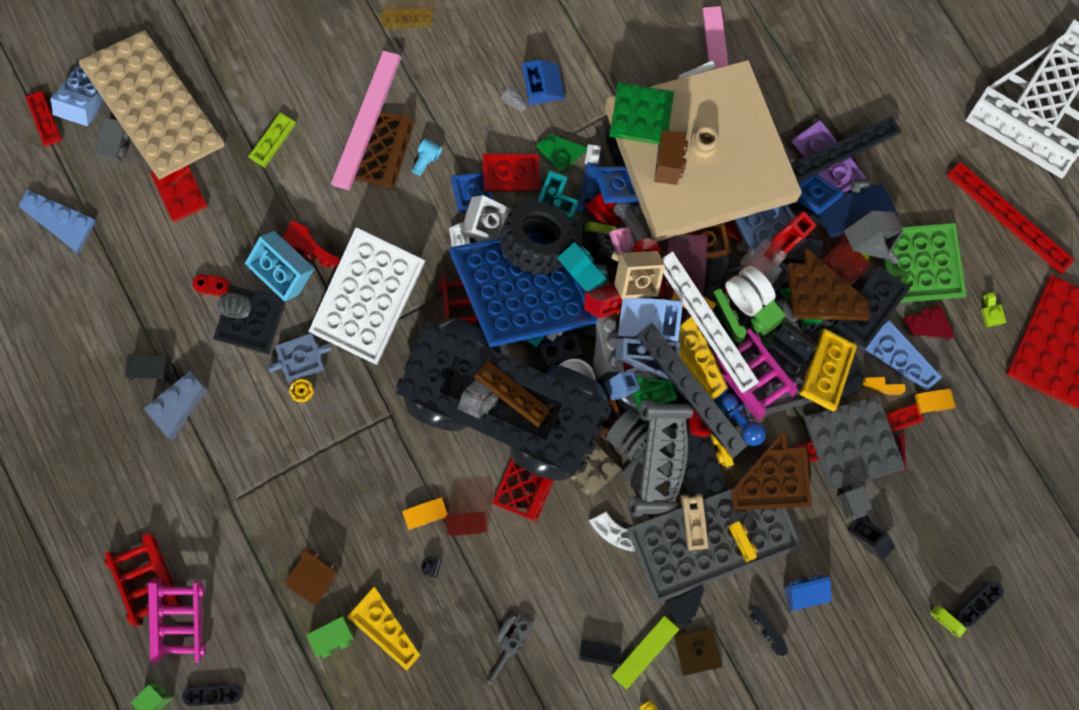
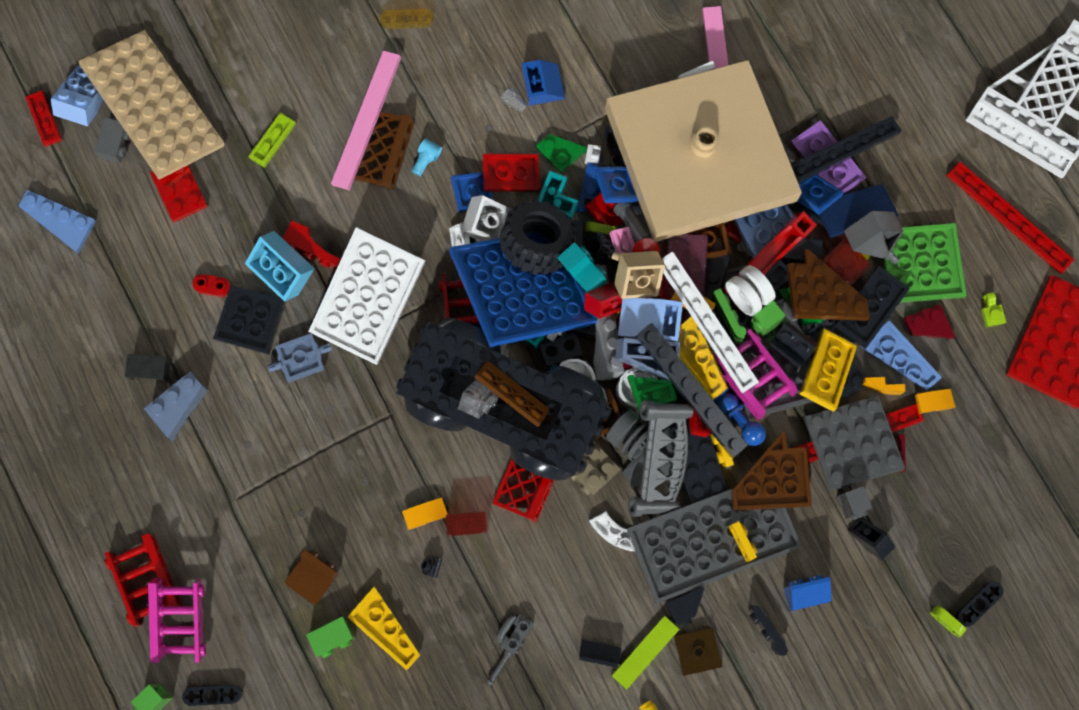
dark grey gear [217,293,251,319] -> none
yellow plate [289,379,314,402] -> none
medium blue brick [604,371,640,400] -> none
green plate [609,82,674,145] -> none
reddish brown brick [654,130,688,185] -> none
tan plate [681,494,709,551] -> none
clear plate [740,238,787,285] -> none
dark grey arm [851,178,873,193] -> none

